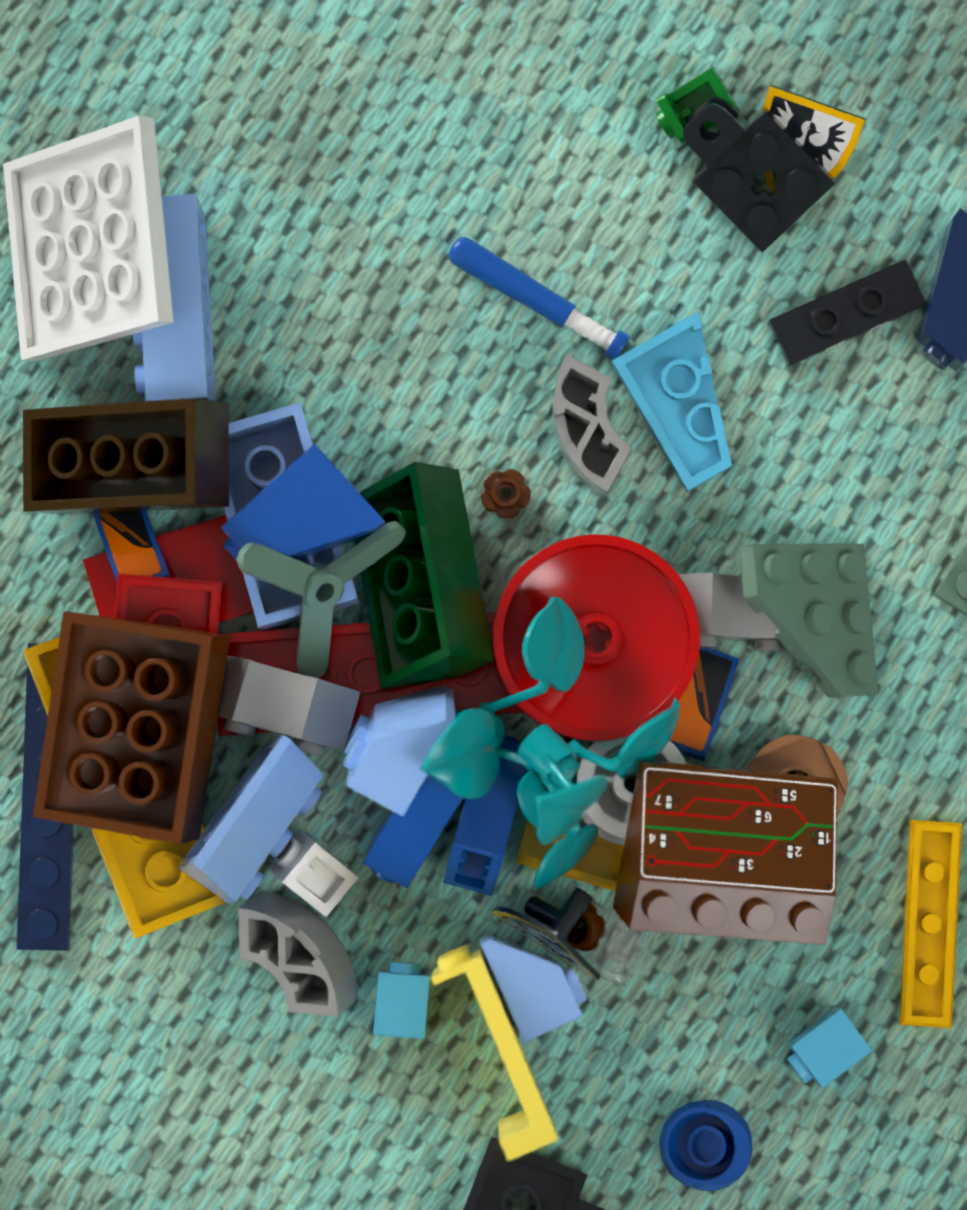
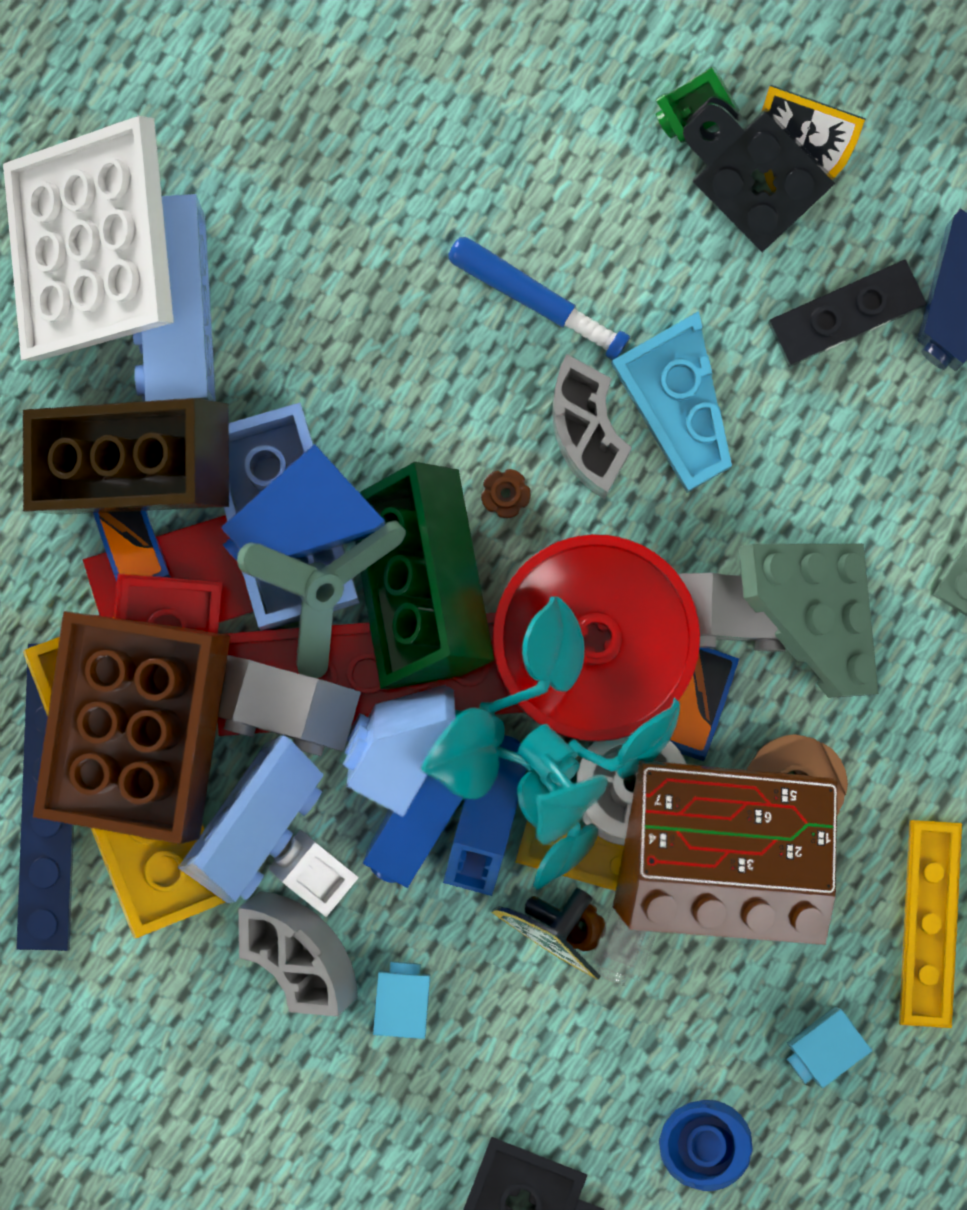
light yellow panel [431,944,559,1161] -> none
light blue slope [480,935,587,1043] -> none

